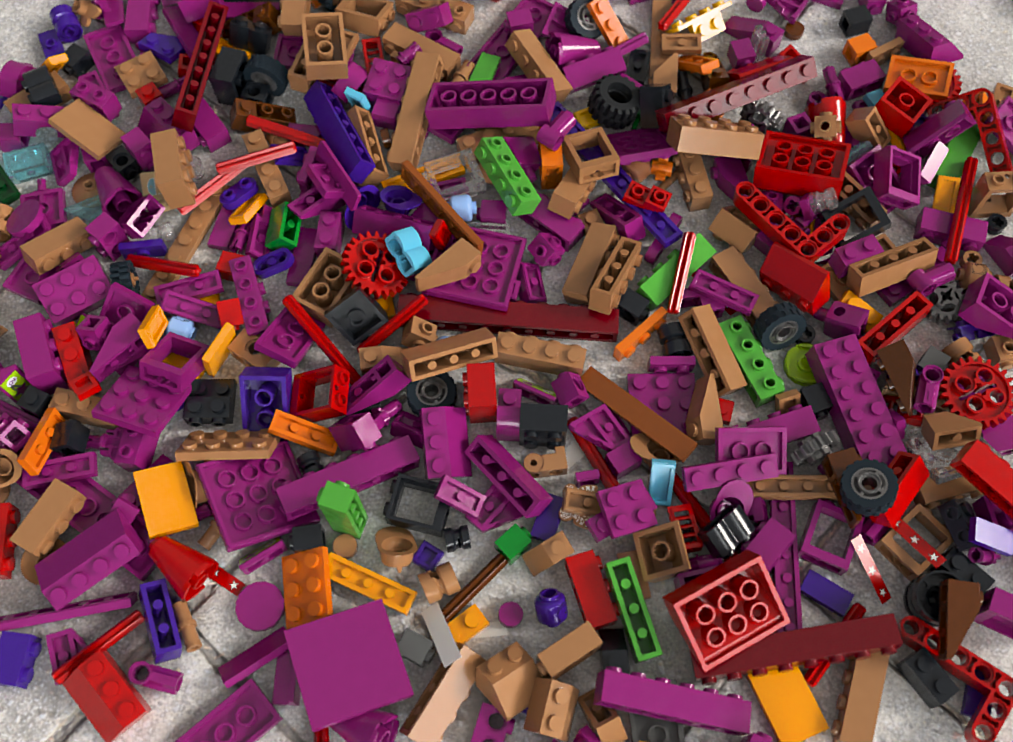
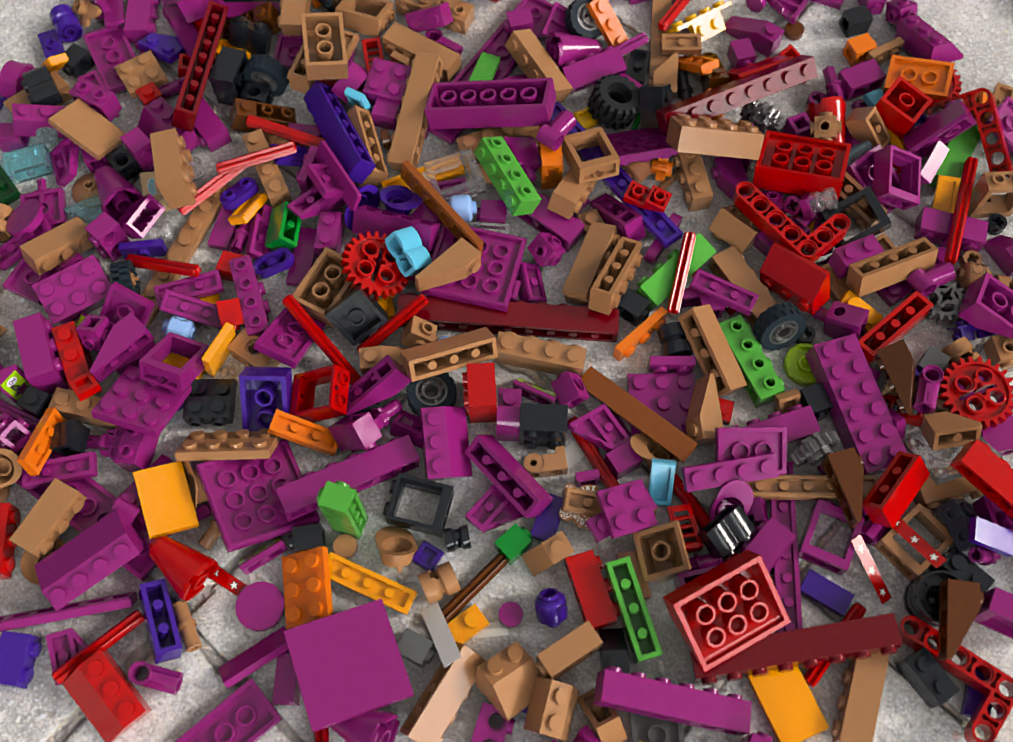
light orange tile [137,305,168,349] -> none
black wheel [296,451,324,476] -> none
magenta pin [396,41,422,66] -> none
red tile [429,219,452,250] -> none
magenta plate [433,474,486,519] -> none
medium nougat pin [451,60,475,82] -> none
clear tile [751,24,770,63] -> none
black wheel [839,459,899,517] -> none

